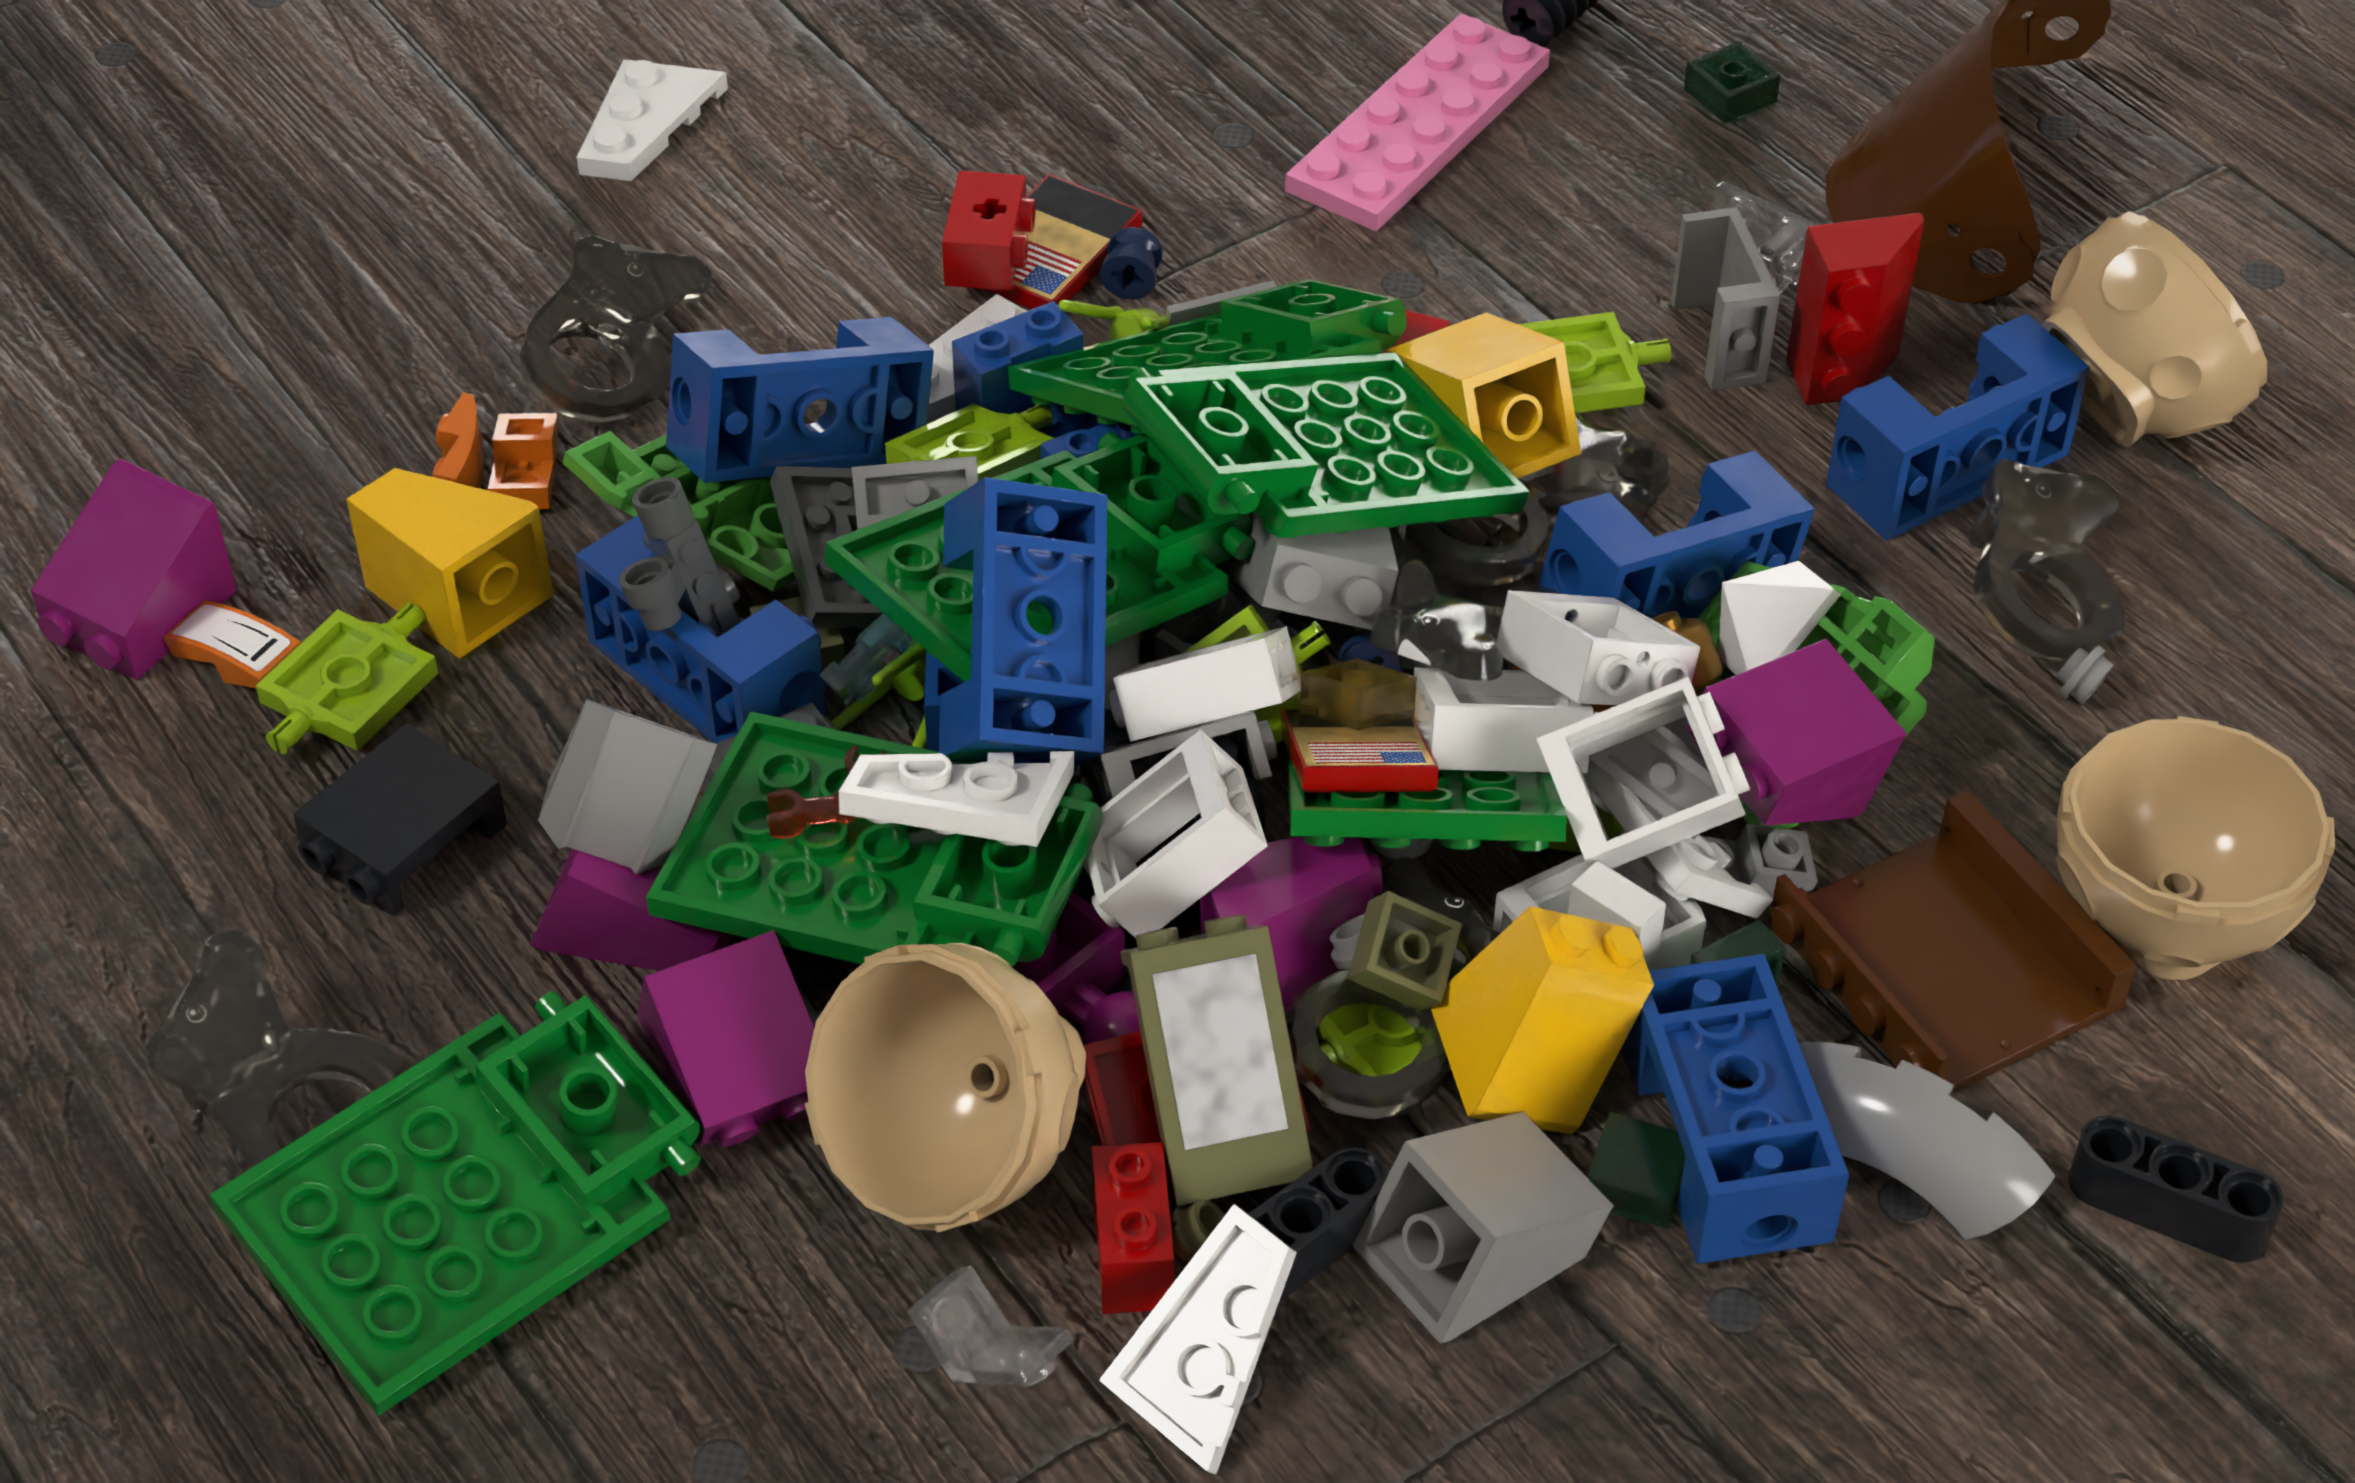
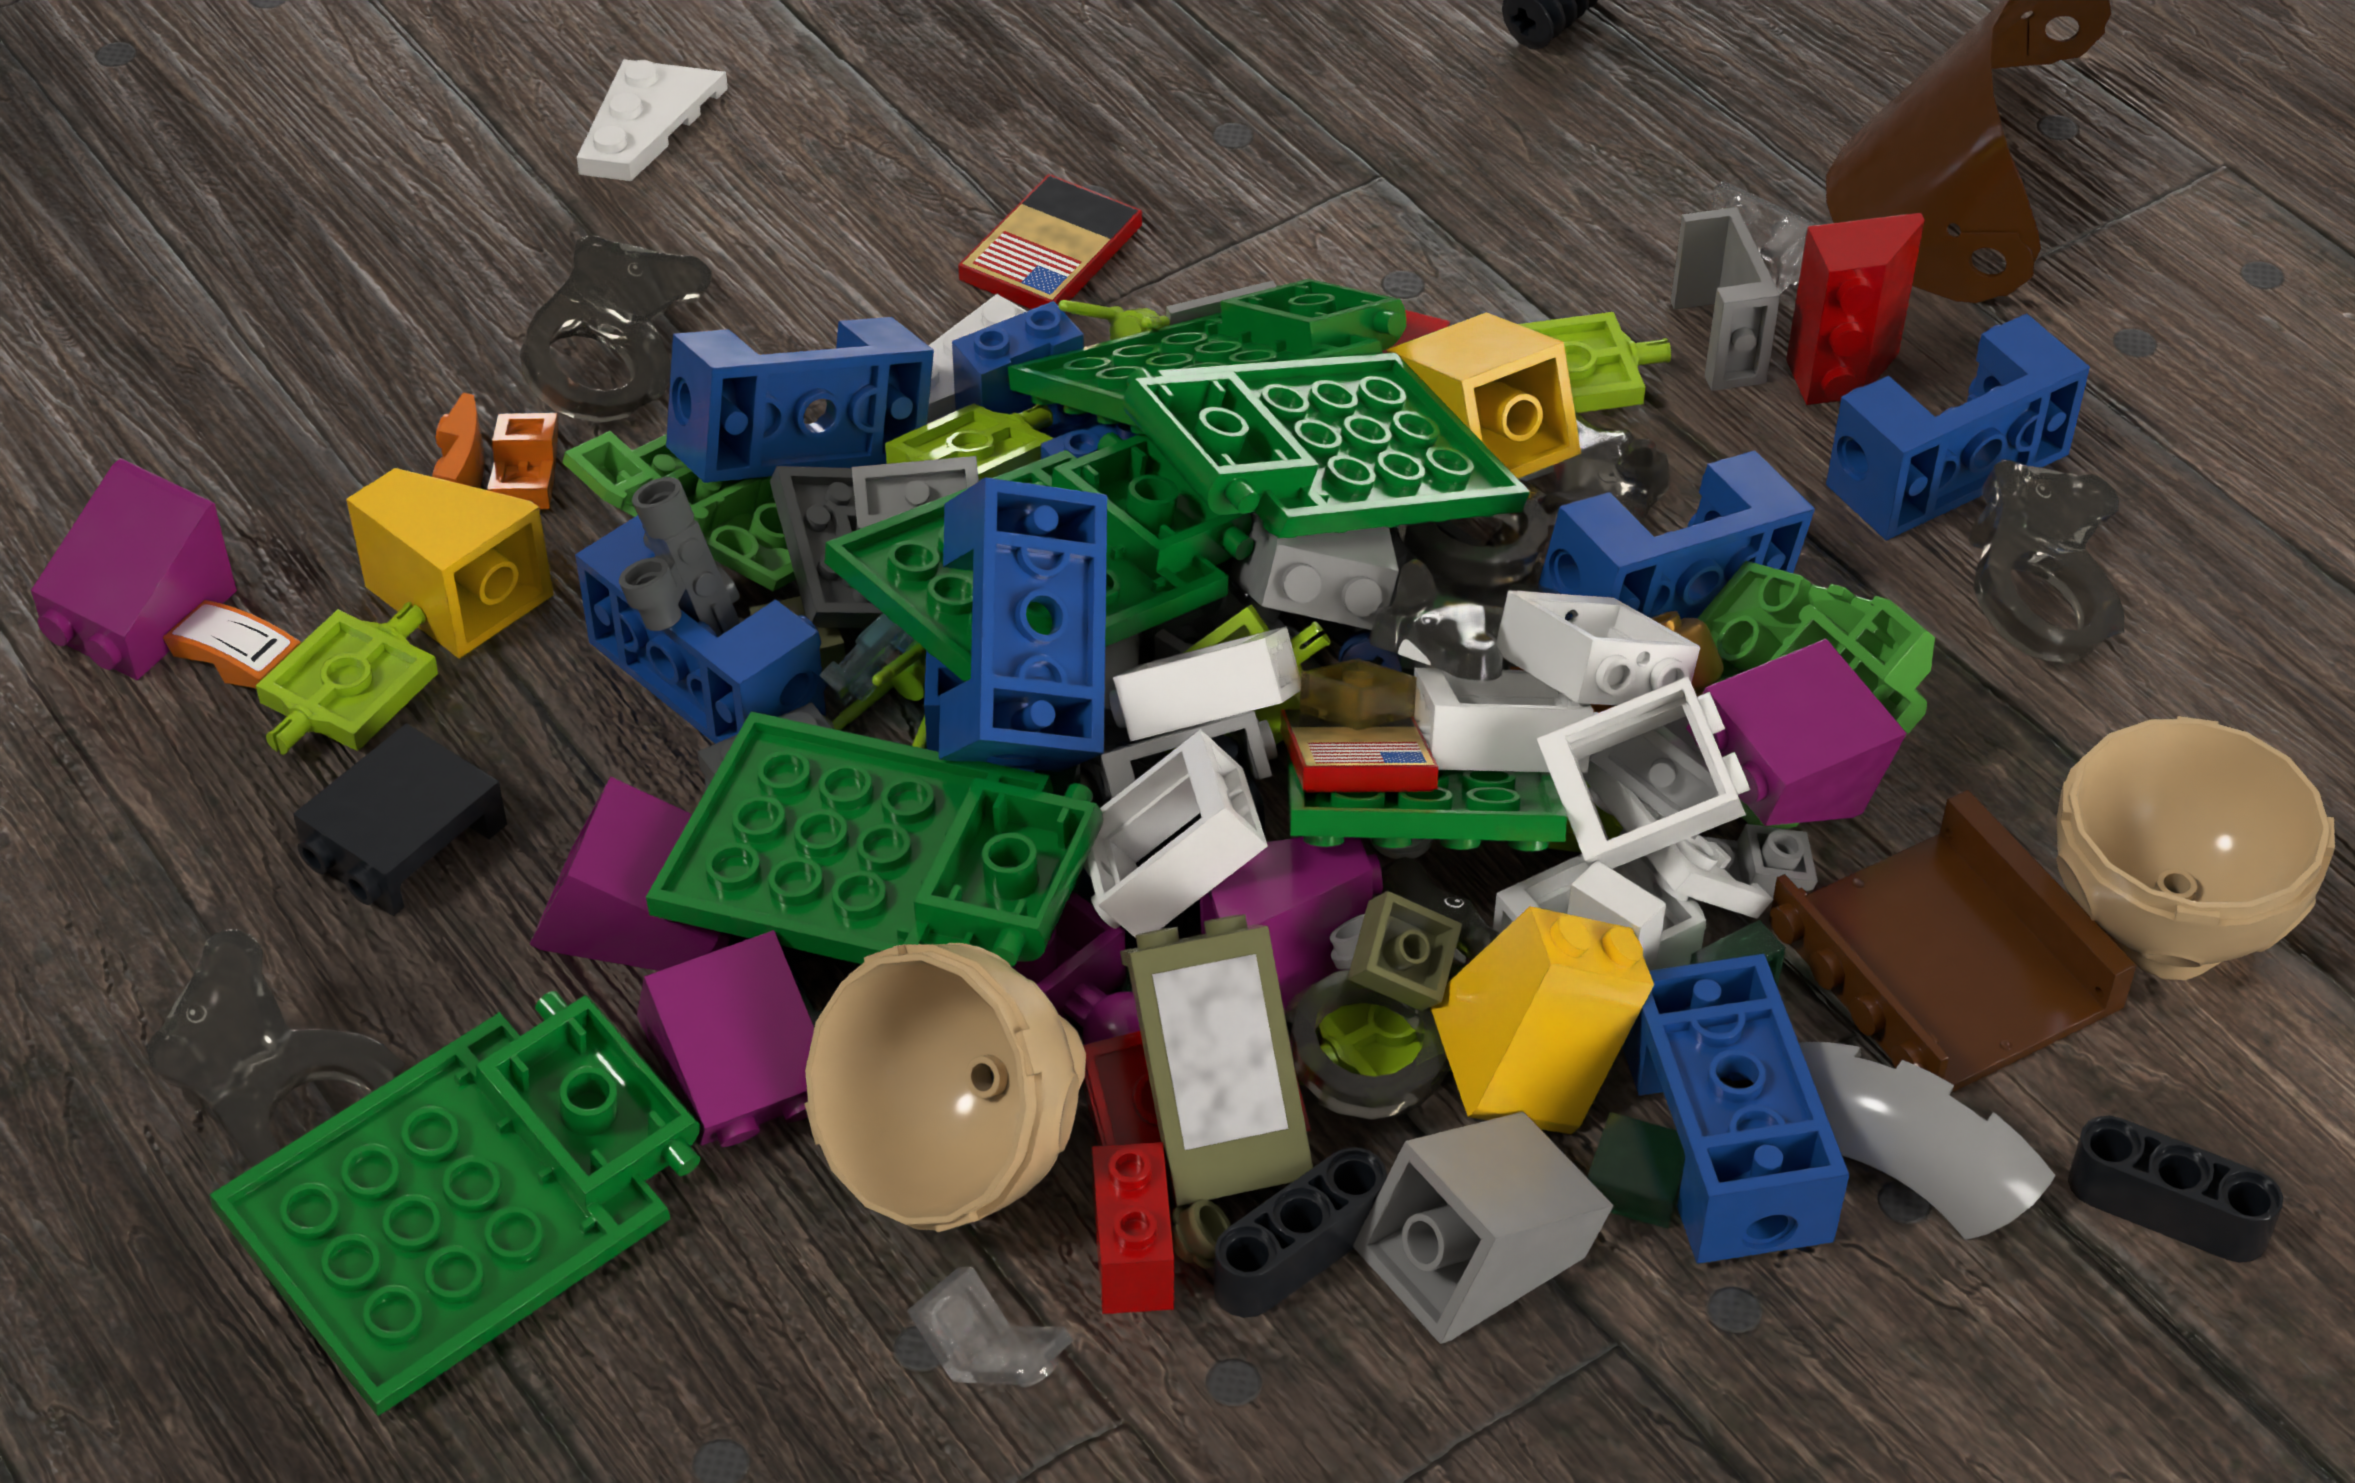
light grey slope [538,699,717,875] -> none
clear red arm [766,745,886,839] -> none
white wing [839,751,1074,847] -> none
red brick [942,170,1036,291] -> none
white wing [1099,1204,1297,1475] -> none
dark blue wheel [1100,227,1163,300] -> none
bright pink plate [1285,13,1550,232] -> none
clear green piece [1684,41,1781,124] -> none
white slope [1719,561,1841,675] -> none
tan rock [2041,211,2267,448] -> none
light grey plate [2056,645,2115,704] -> none

